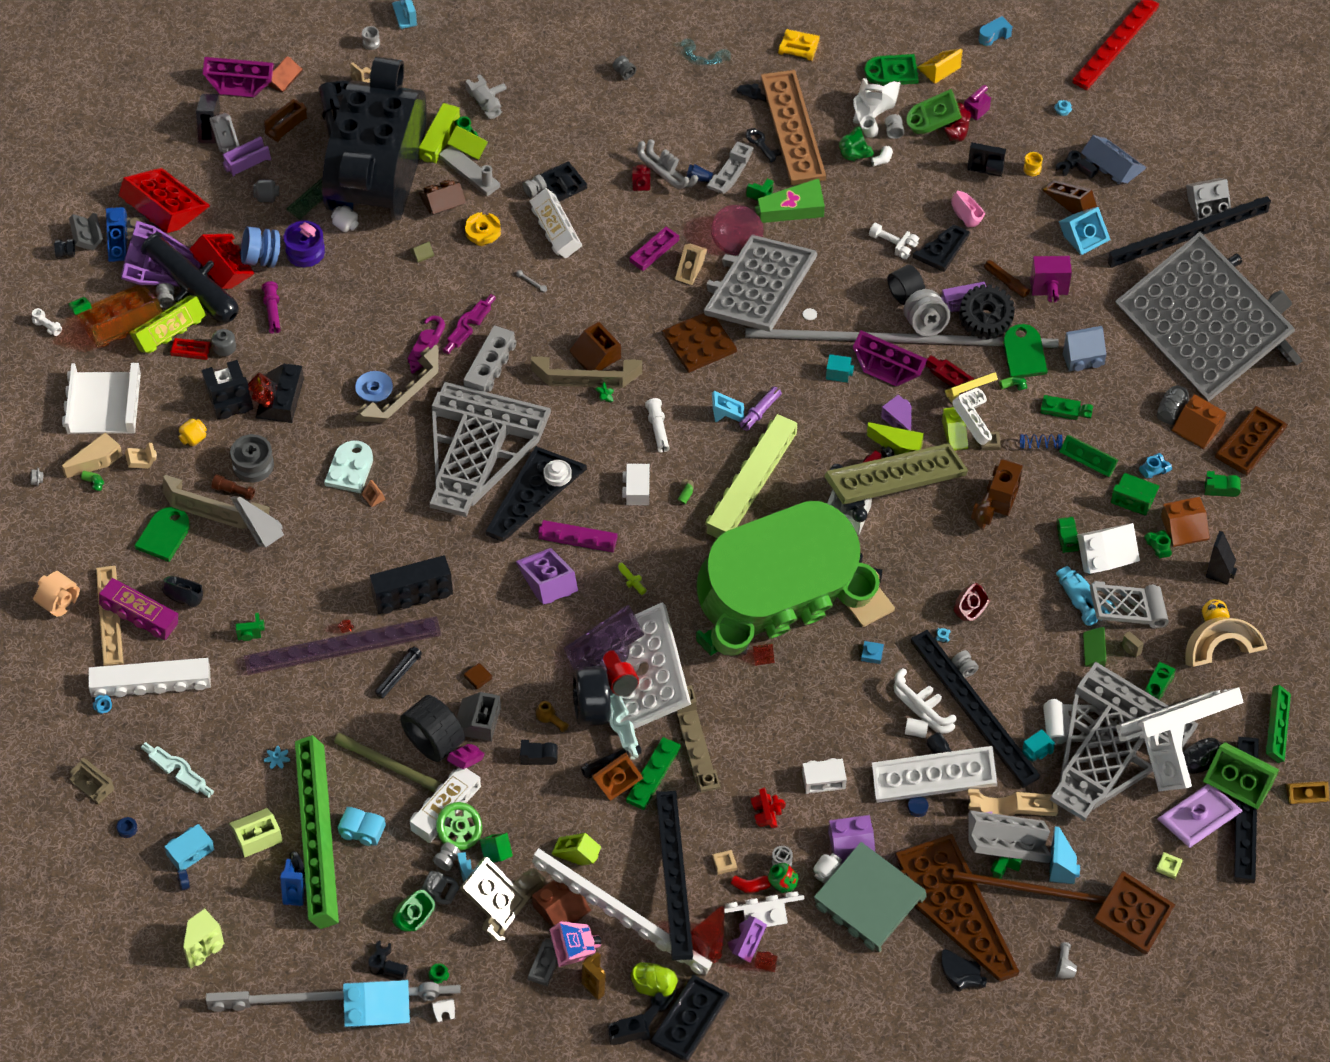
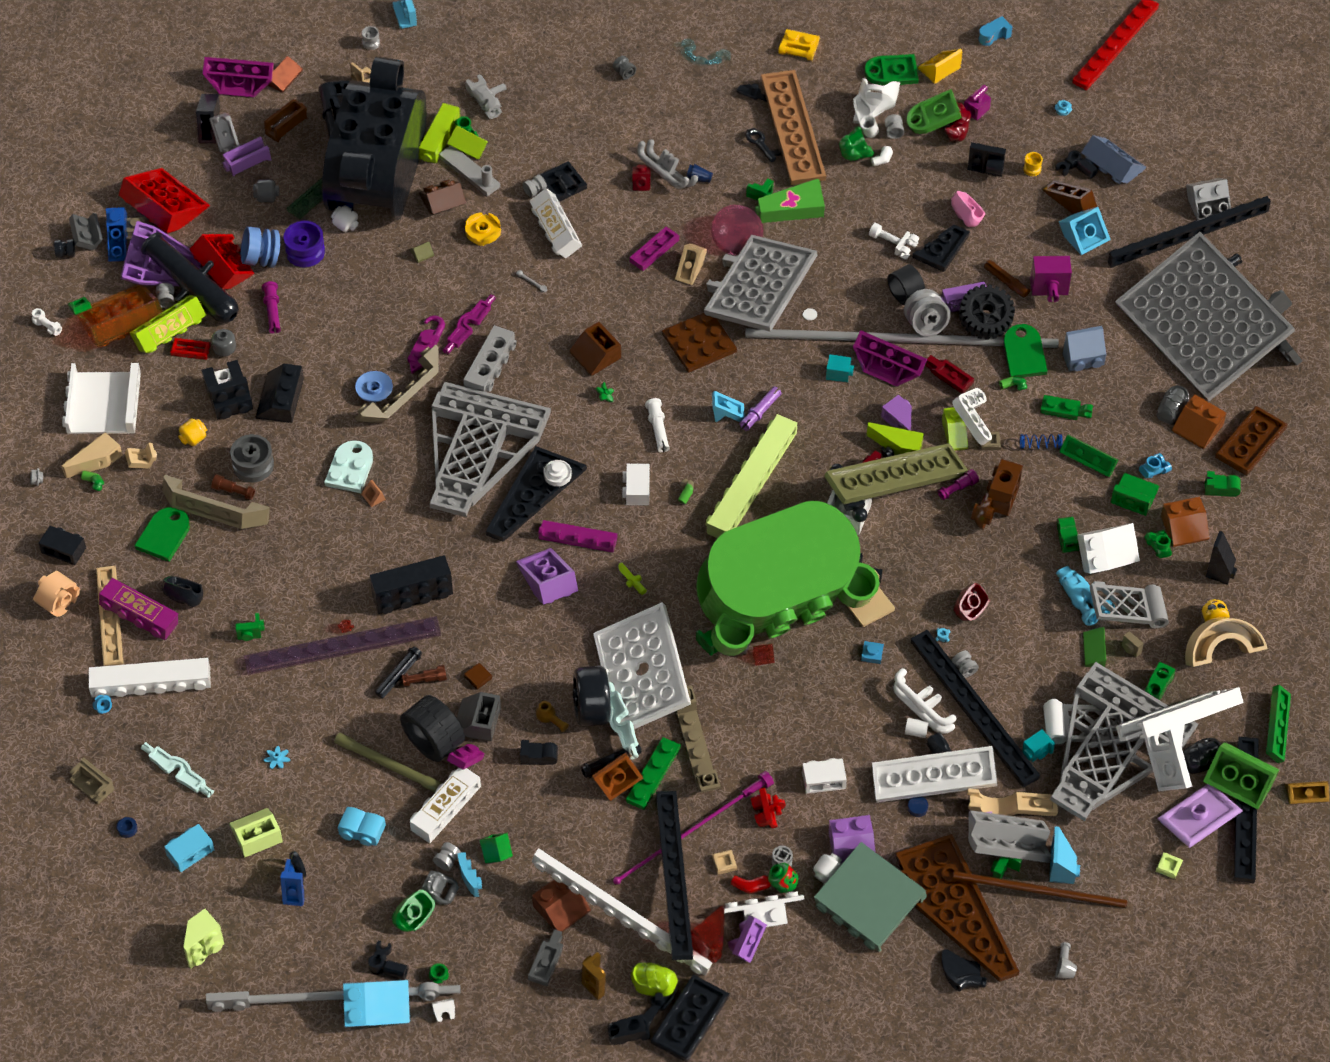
dark blue tile [177,869,190,891] -> none
light grey slope [231,496,284,547] -> none
clear red leg [248,373,274,407] -> none
bright green brick [295,735,339,929] -> none
bright pink plate [299,222,316,238] -> none
bright green plate [436,802,482,851] -> none
piece [459,857,546,941] -> none
dark tan slope [531,356,642,388] -> none
bright pink torso [550,922,601,967] -> none
lime slope [551,833,601,866] -> none
clear purple plate [564,605,645,696] -> none
light grey slope [707,141,753,194] -> none
clear red plate [755,951,778,972] -> none
light yellow hinge [945,372,998,403] -> none
reddish brown plate [1093,871,1175,955] -> none
none -> black brick [39,526,86,565]
none -> copper piece [402,665,447,687]
none -> magenta piece [613,771,774,885]
none -> magenta piece [938,469,979,500]

